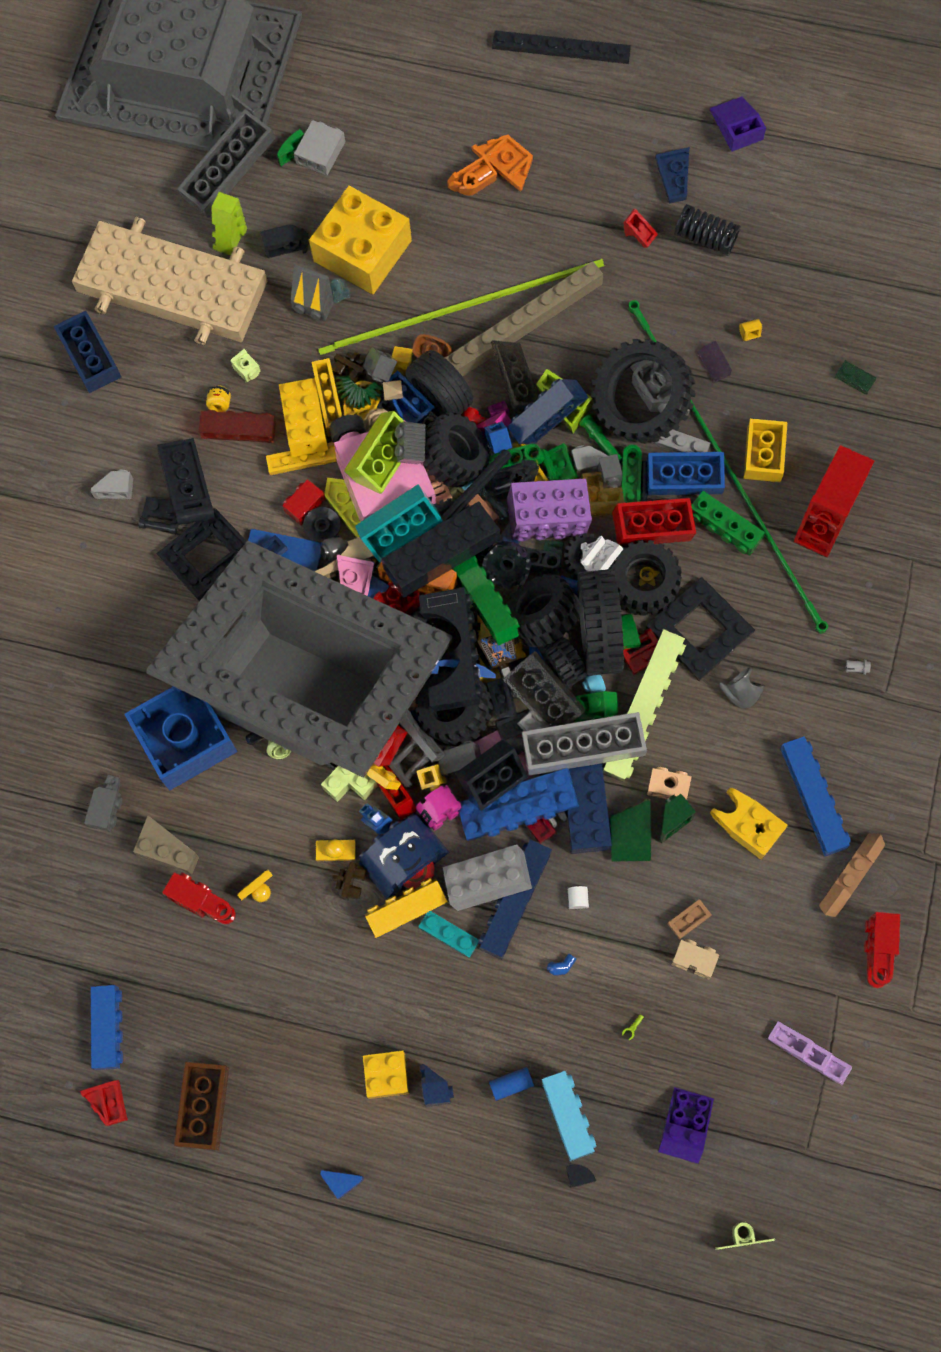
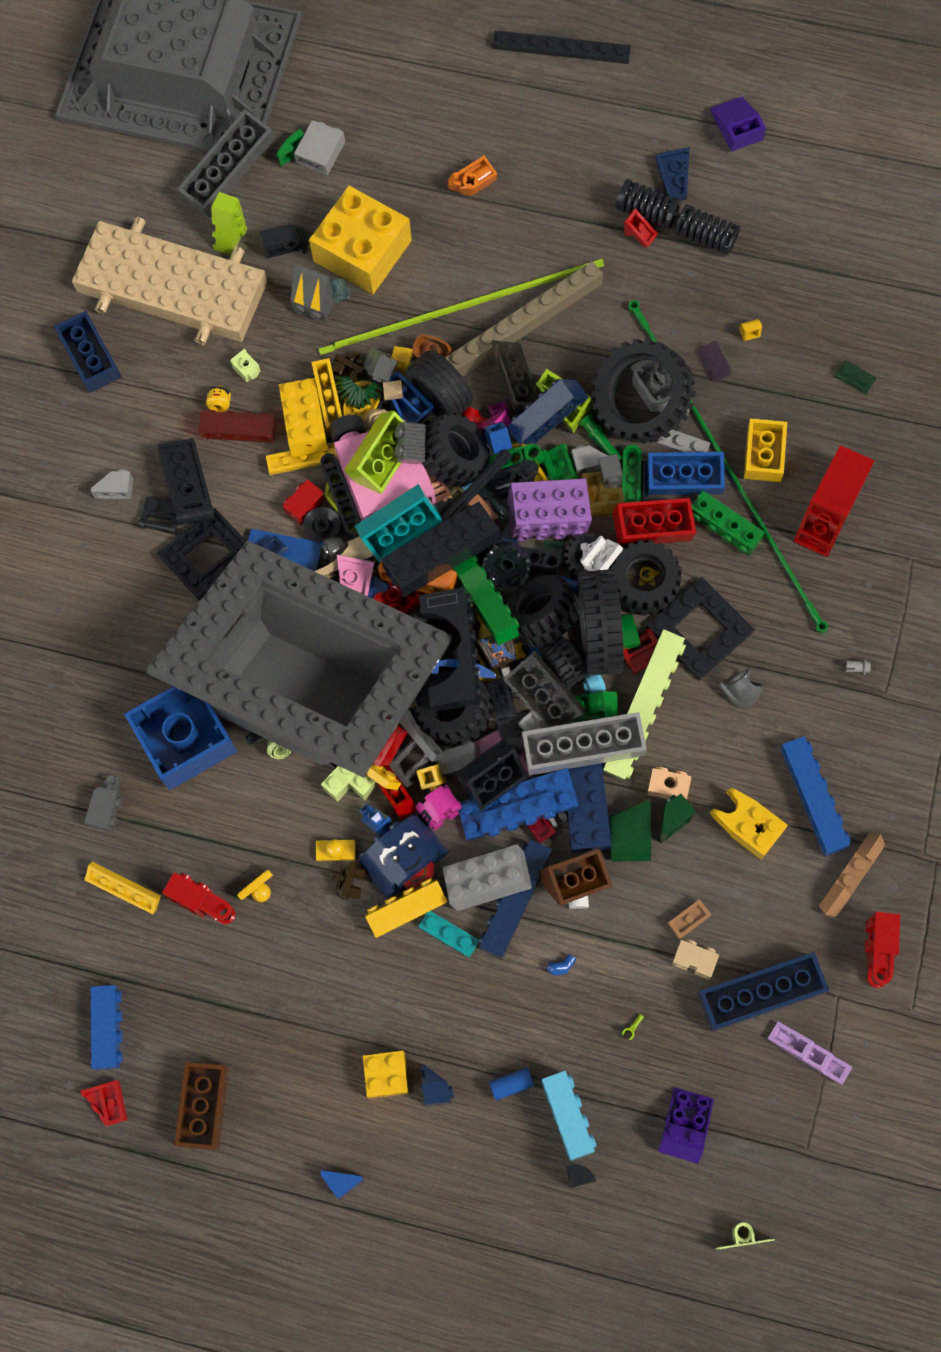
dark tan wedge [133,816,199,875] -> none
orange wing [472,134,533,191] -> none
none -> yellow plate [85,862,161,914]
none -> black beam [320,453,361,540]
none -> reddish brown slope [539,849,613,906]
none -> black piece [615,179,681,231]
none -> dark blue brick [698,952,829,1032]

